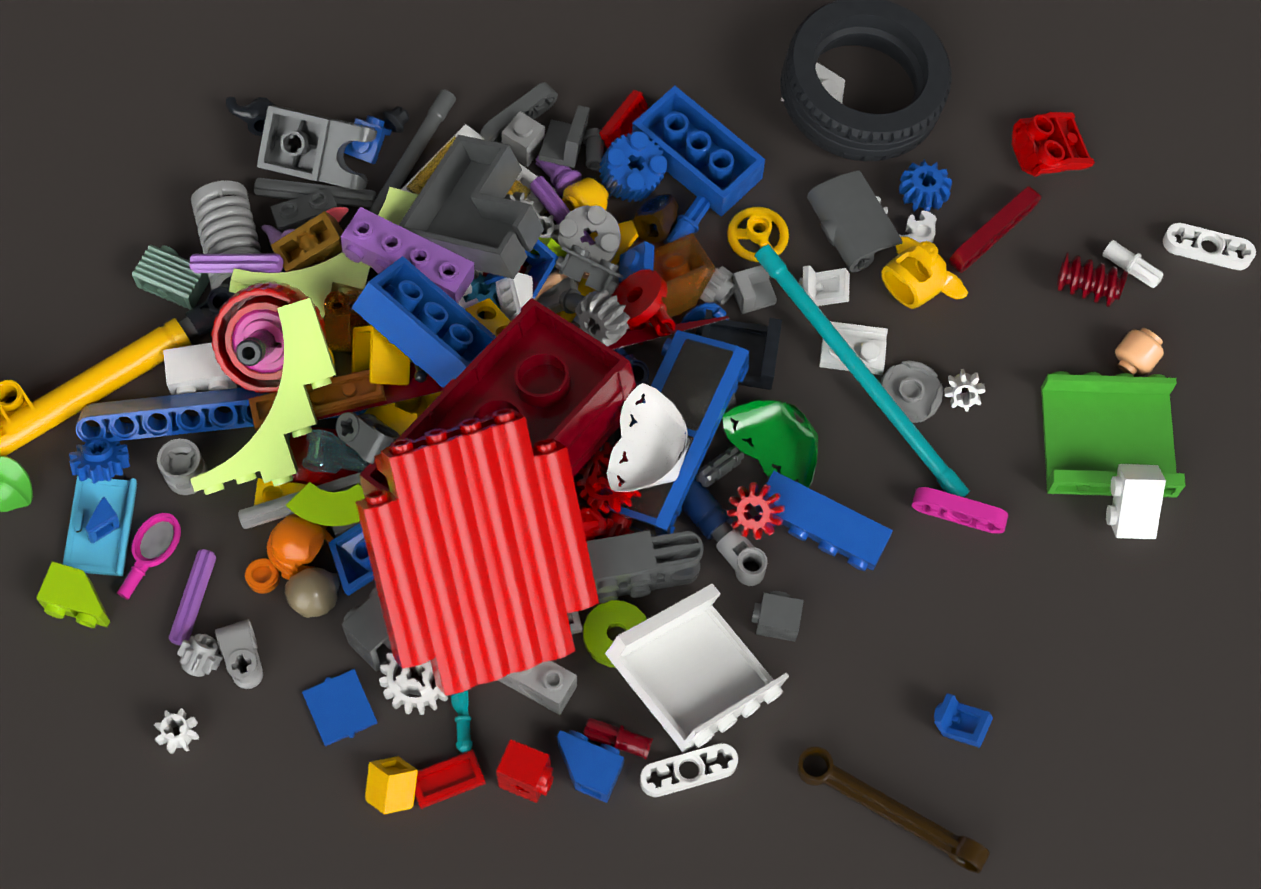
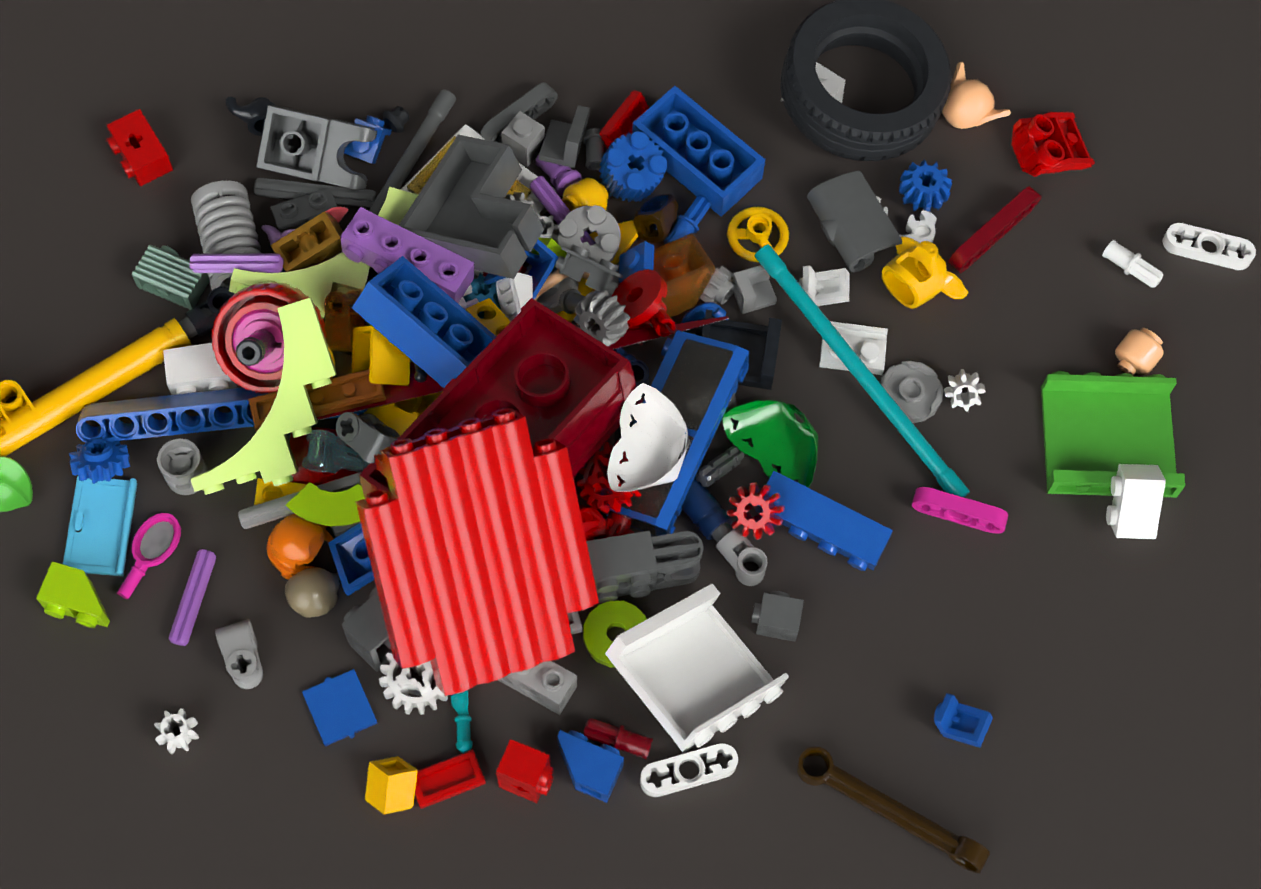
blue slope [85,497,120,543] -> none
light grey gear [177,634,223,677] -> none
orange tile [245,558,280,594] -> none
dark red piece [1057,252,1128,307] -> none
none -> red brick [106,109,173,187]
none -> light nougat piece [942,62,1011,129]

